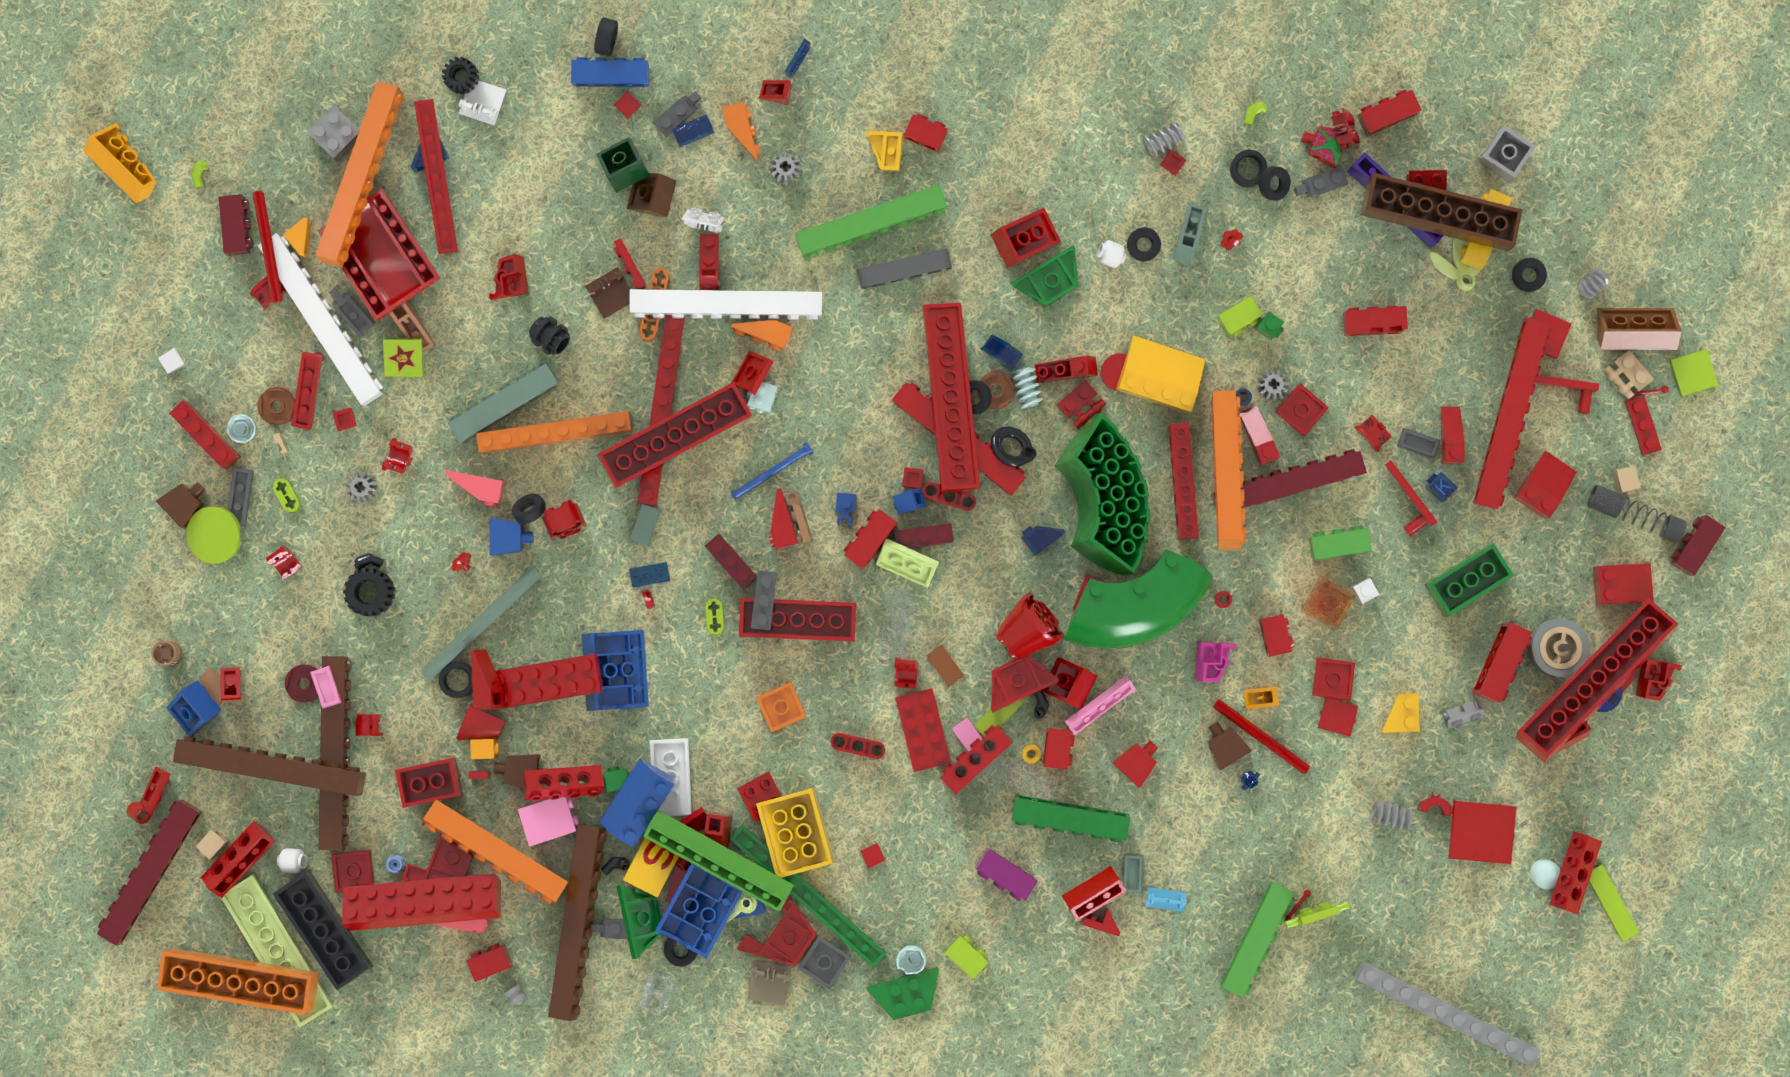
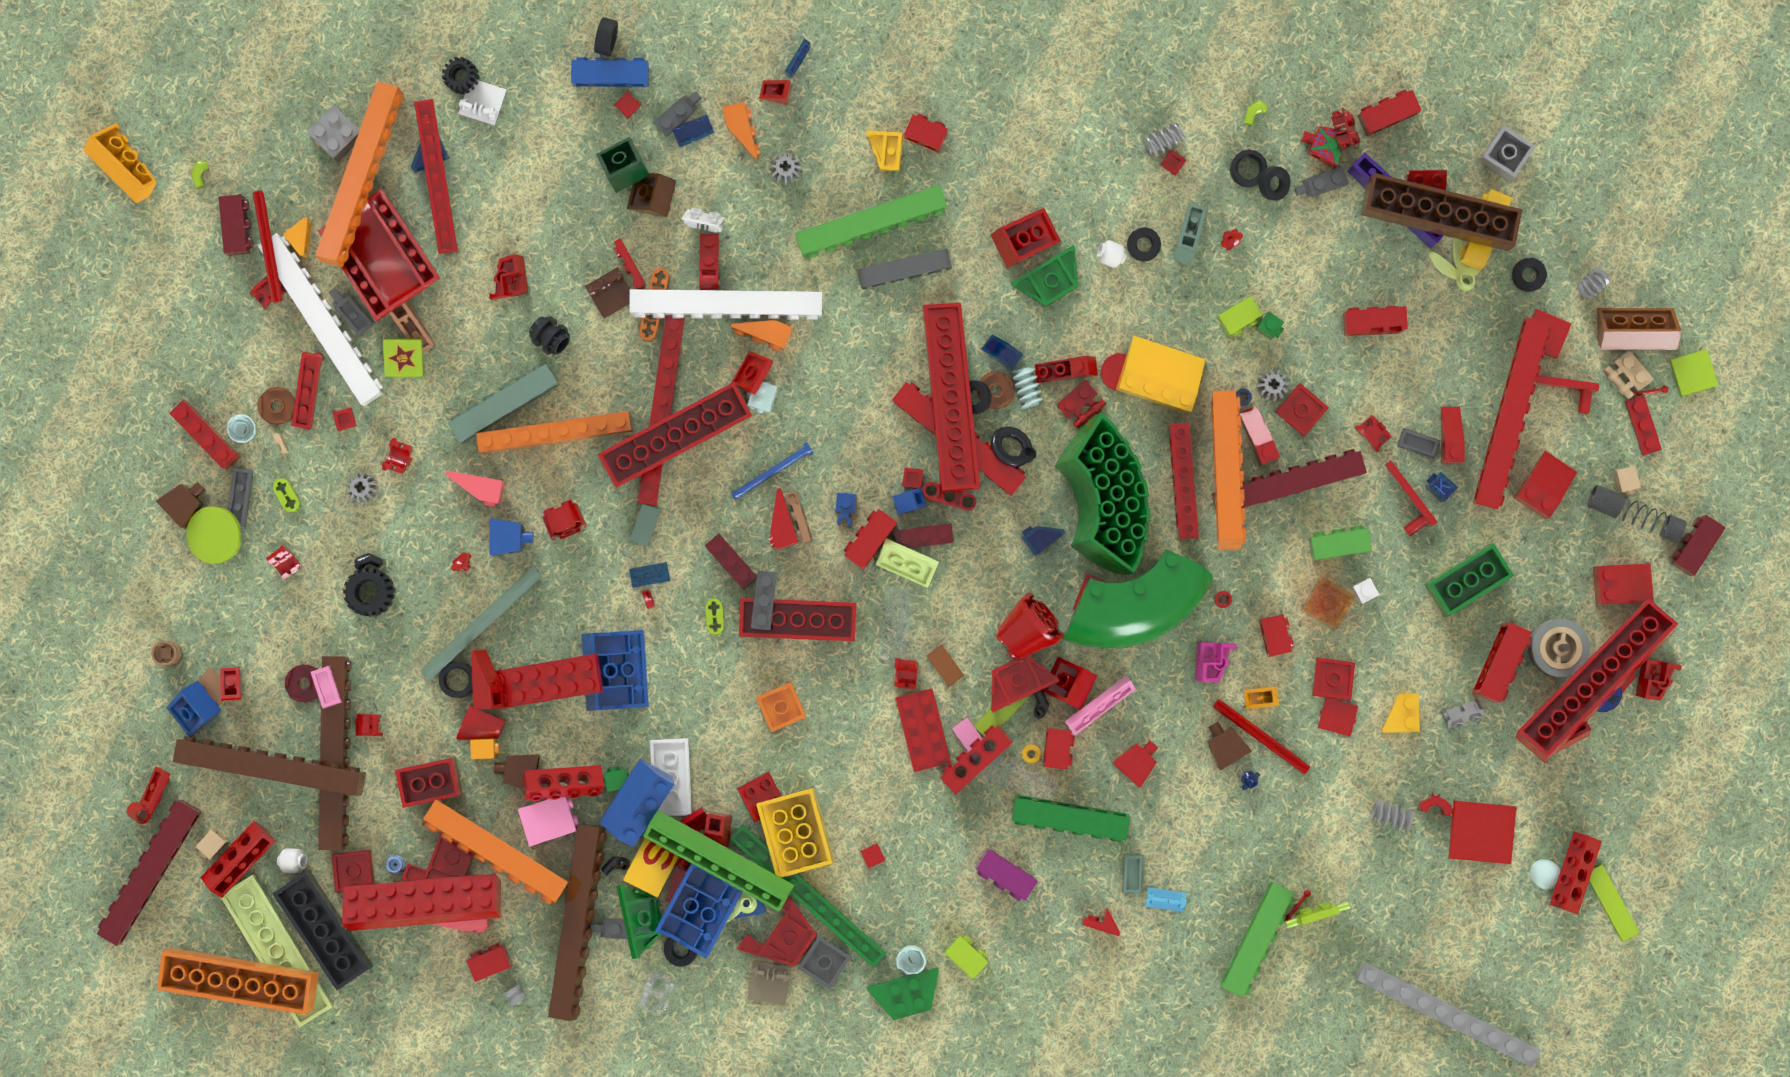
white tile [158,348,185,374] -> none
red tile [468,771,491,779] -> none
black tyre [512,493,546,524] -> none
red beam [830,733,885,759] -> none
red brick [1062,866,1127,922] -> none

